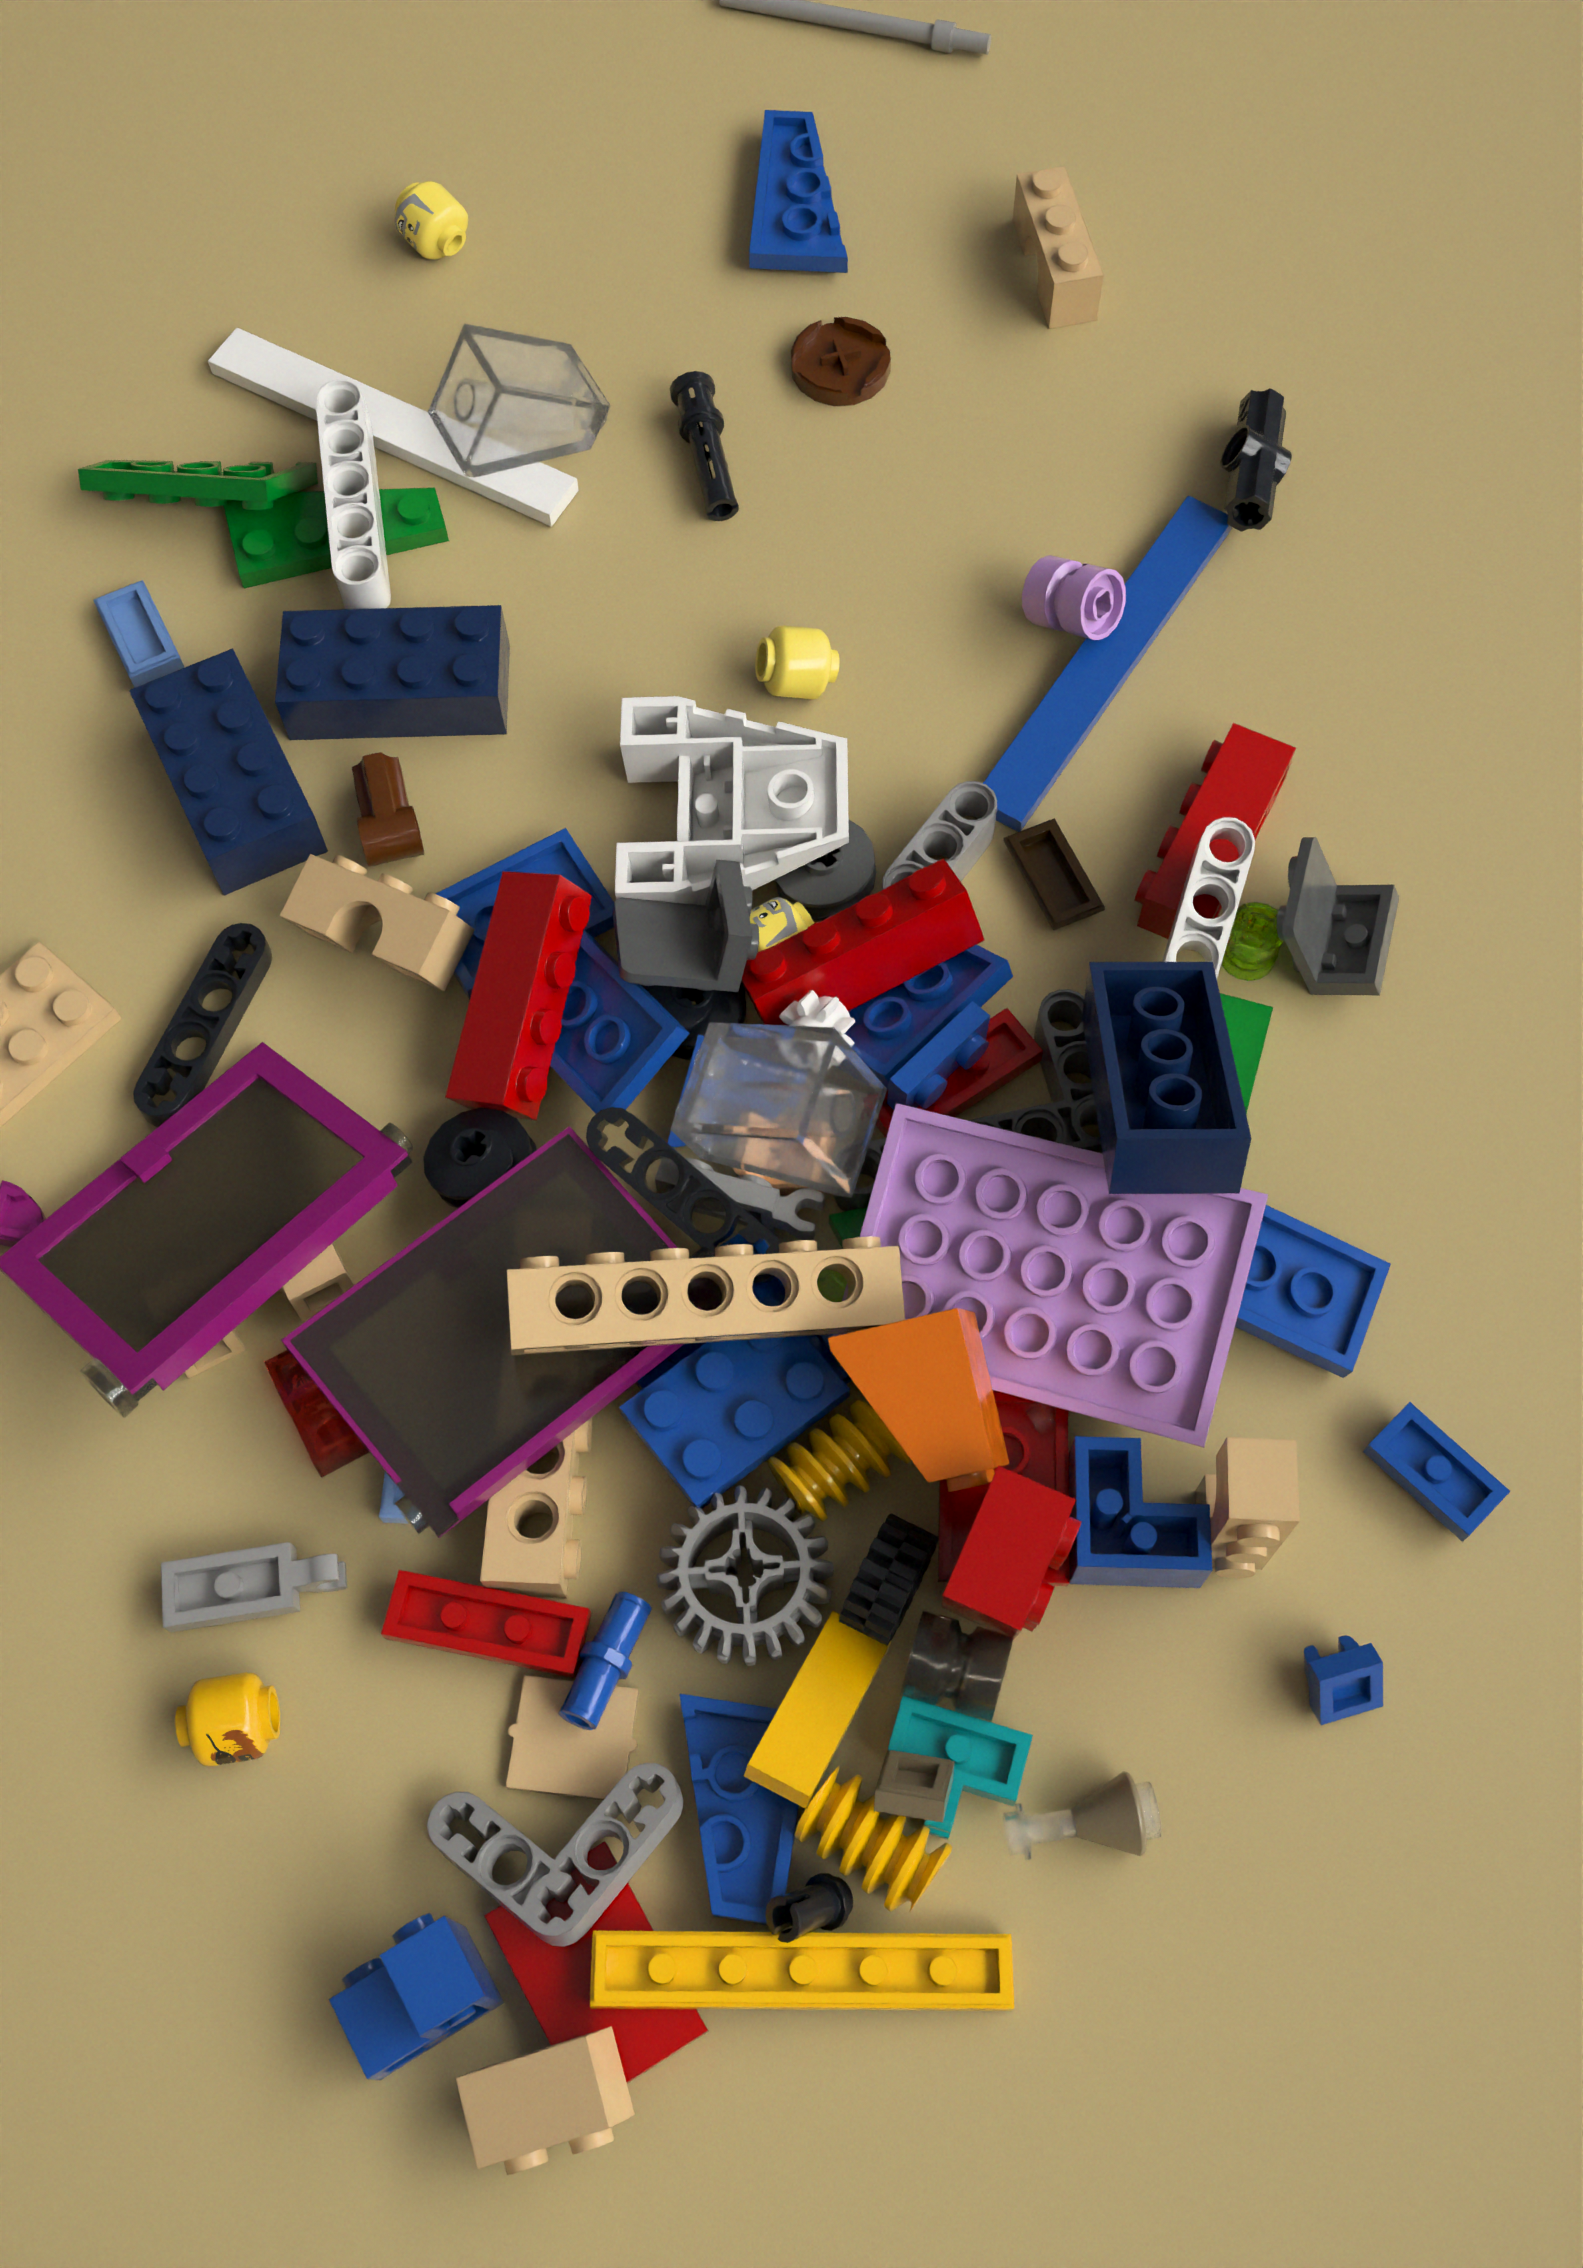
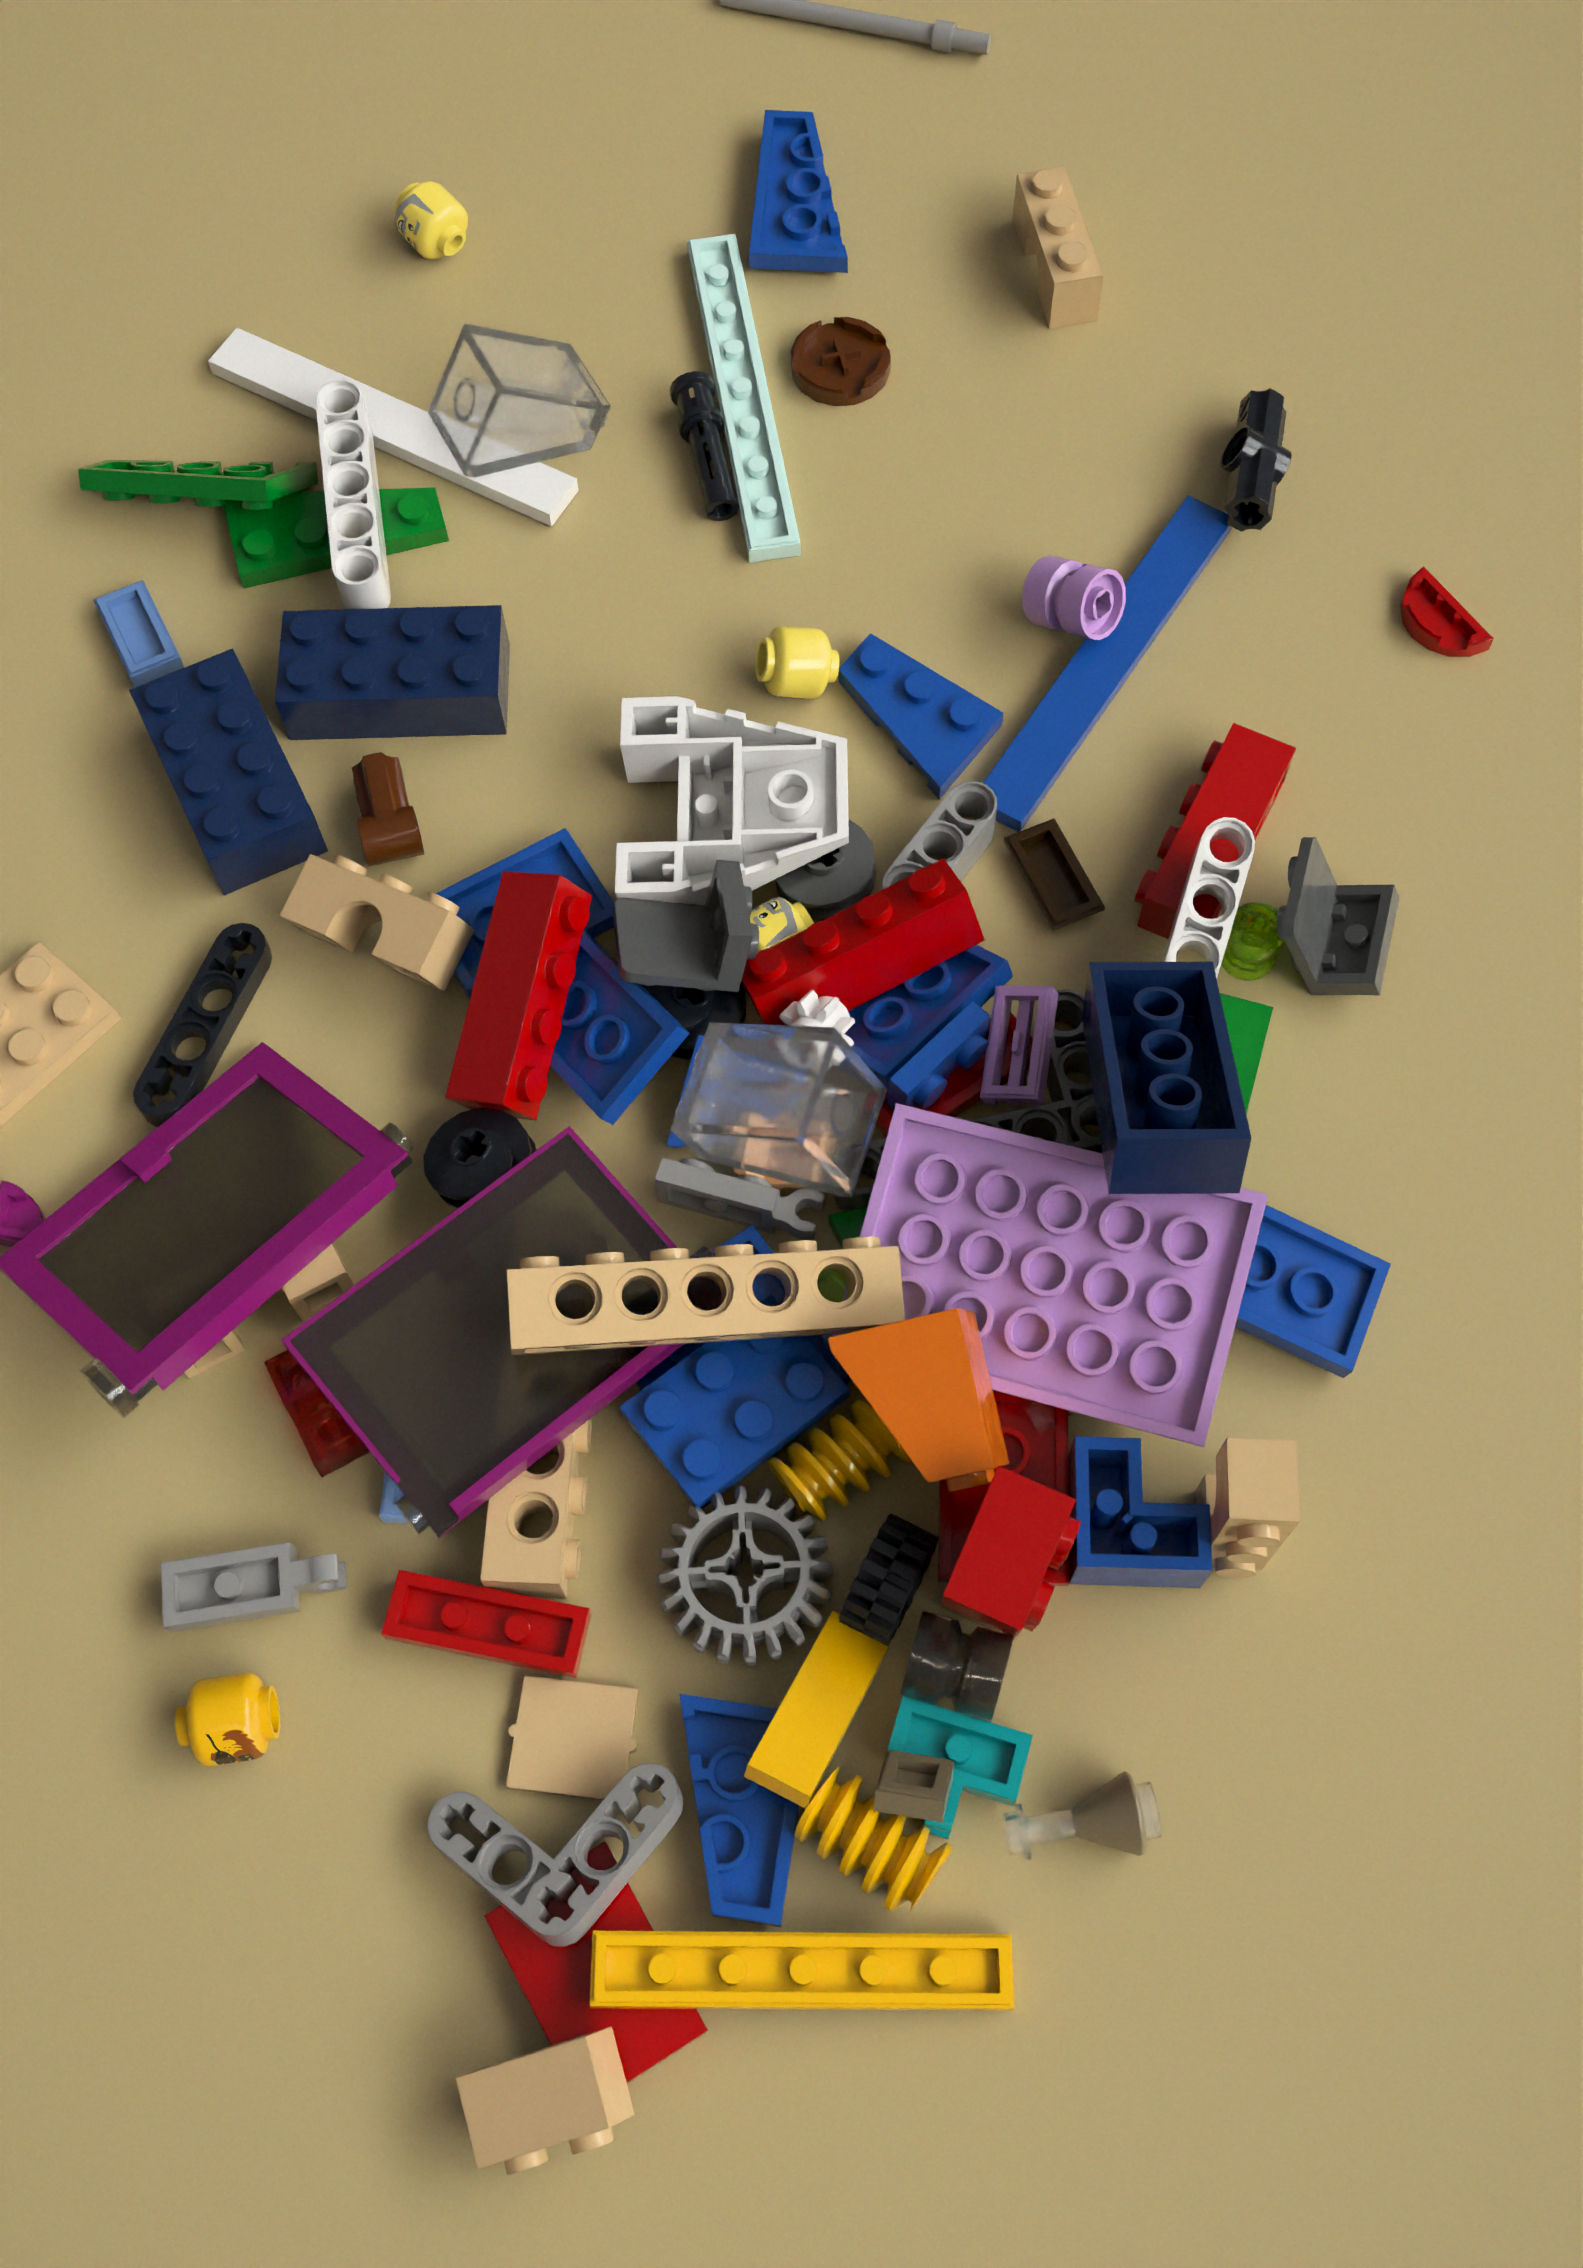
blue brick [329,1913,504,2080] -> none
blue pin [559,1592,652,1730] -> none
black beam [586,1107,782,1284] -> none
black pin [765,1873,853,1943] -> none
blue tile [1304,1635,1383,1725] -> none
blue plate [1363,1402,1510,1542] -> none
none -> light aqua tile [687,234,801,563]
none -> blue wing [838,633,1004,800]
none -> lavender tile [980,986,1058,1106]
none -> red tile [1400,566,1494,657]

